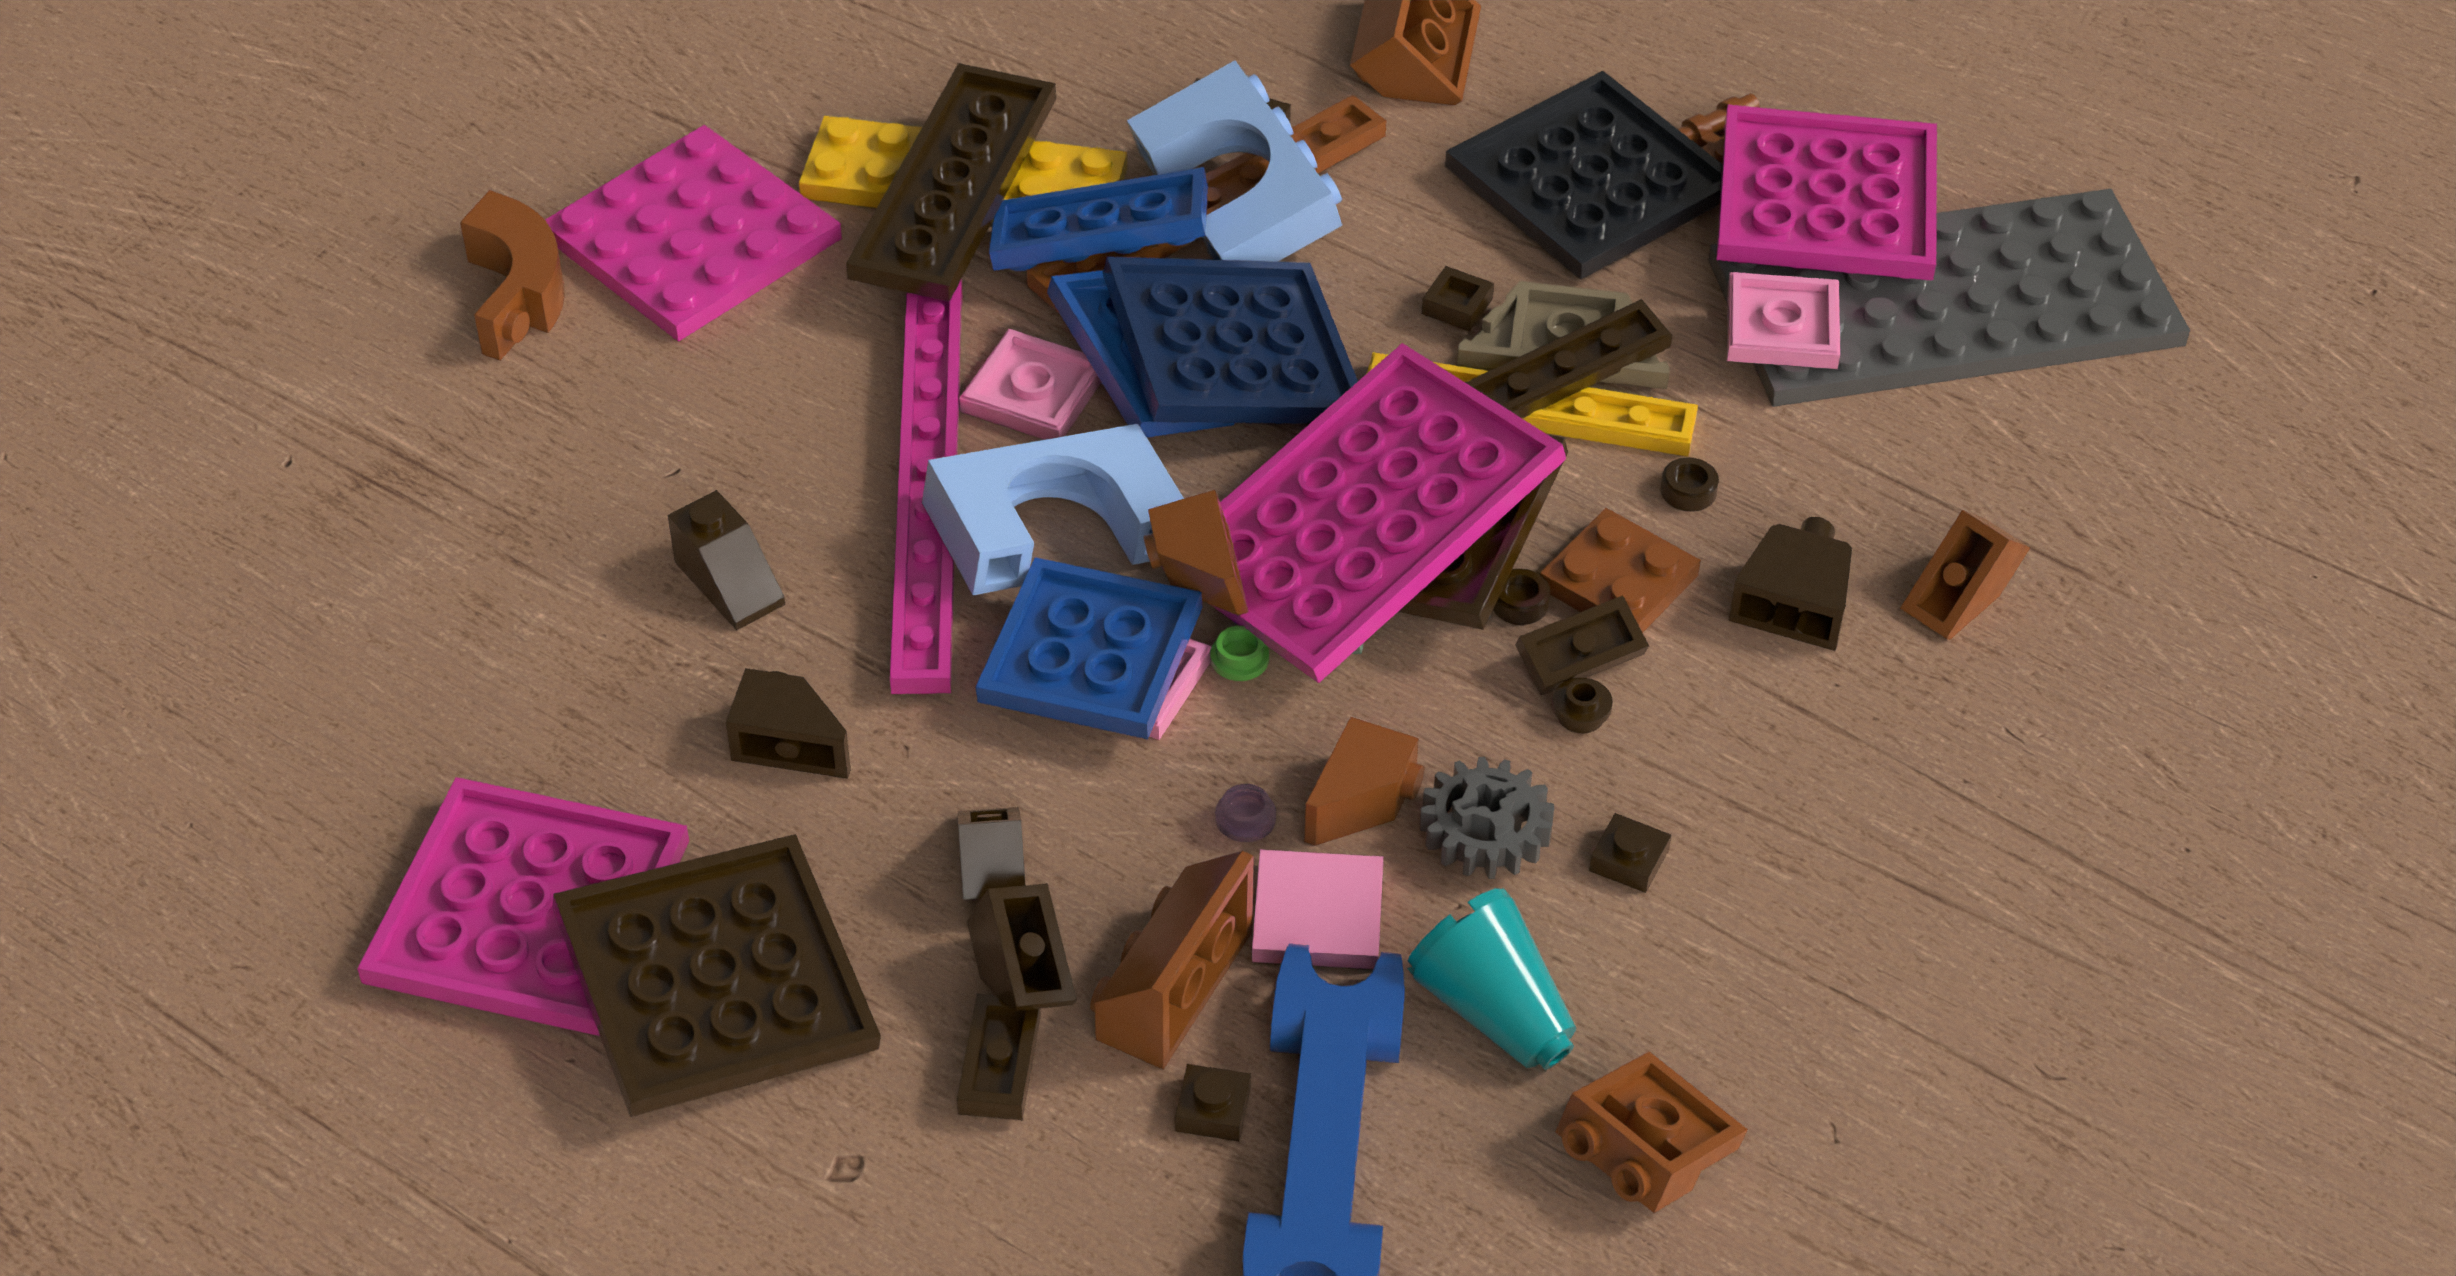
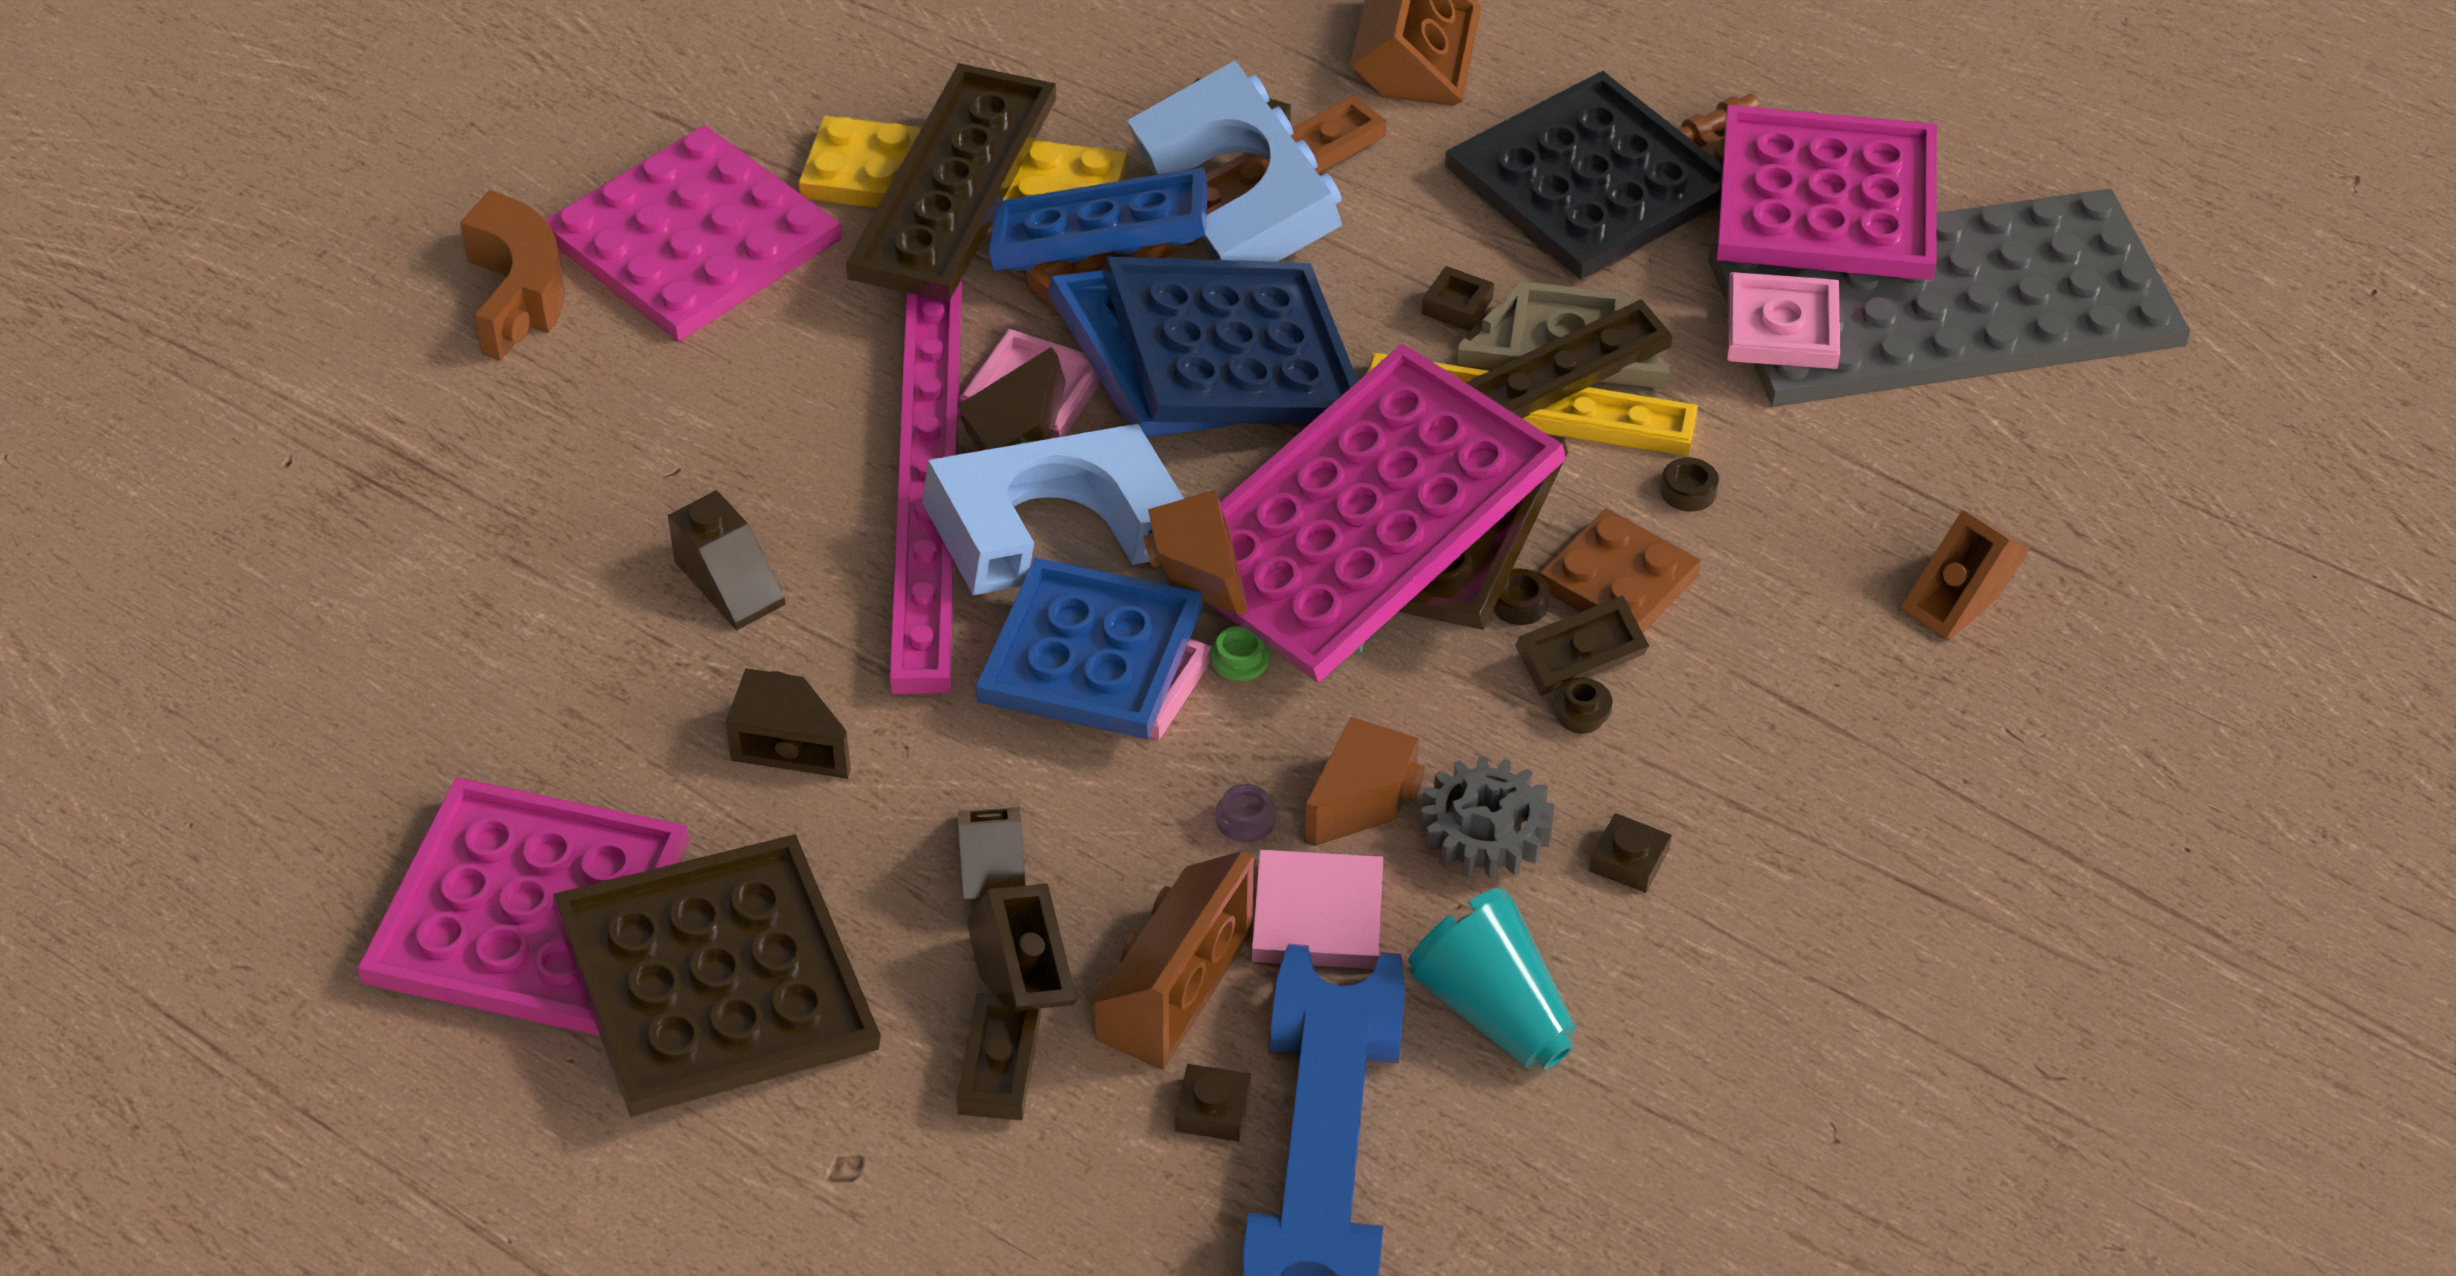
dark orange plate [1555,1051,1748,1213] -> none
dark brown torso [1729,517,1852,651] -> none
none -> dark brown slope [957,347,1066,451]

